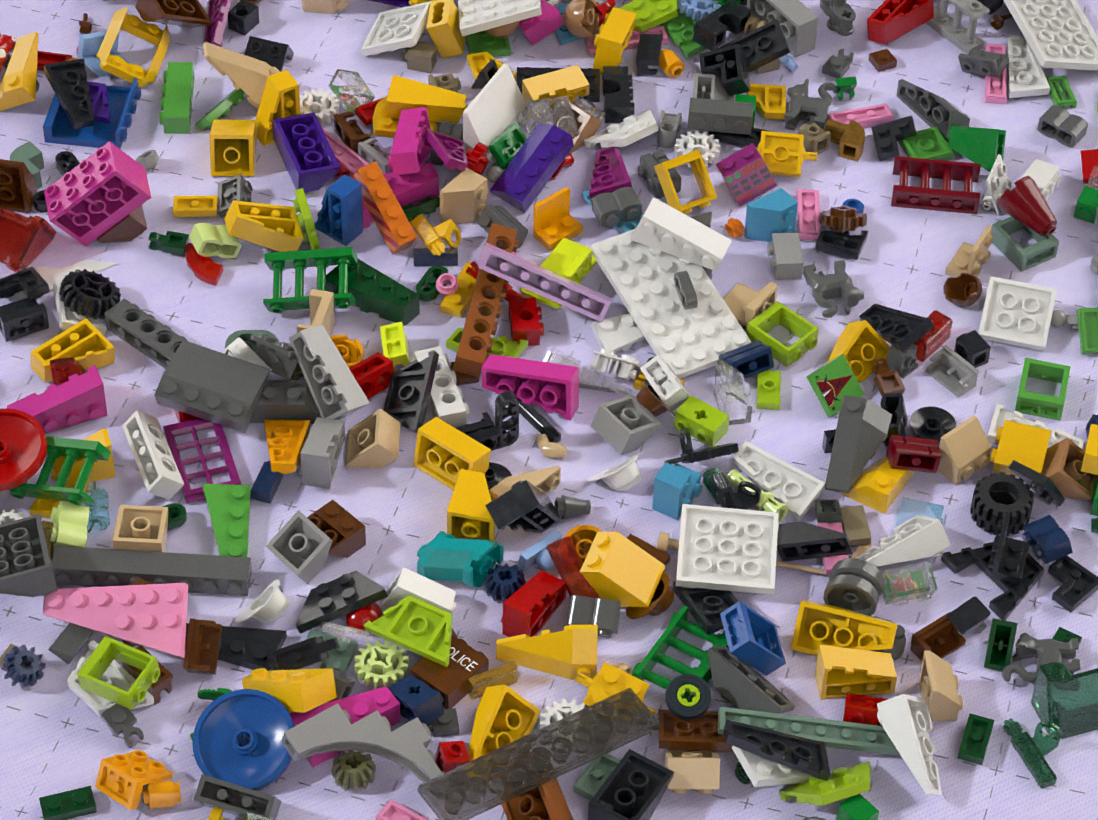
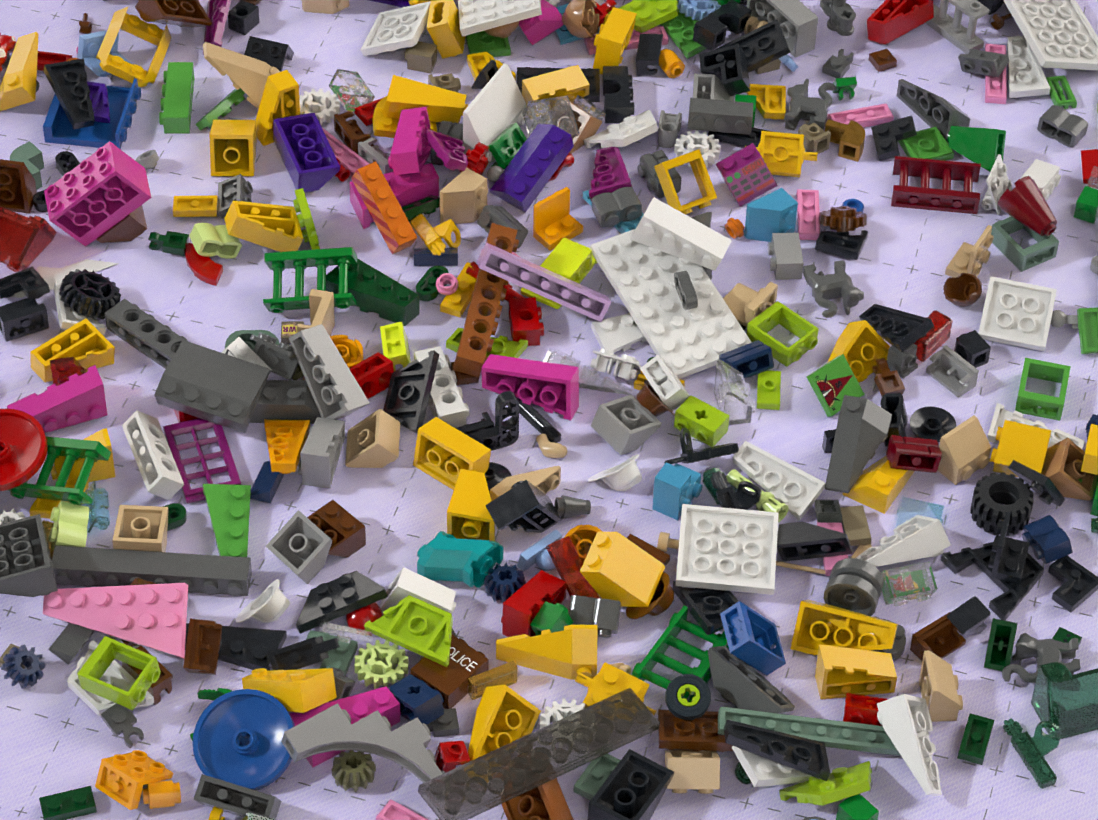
blue wedge [314,174,363,246] -> none
none -> tile [281,321,304,343]
none -> green brick [530,601,573,636]

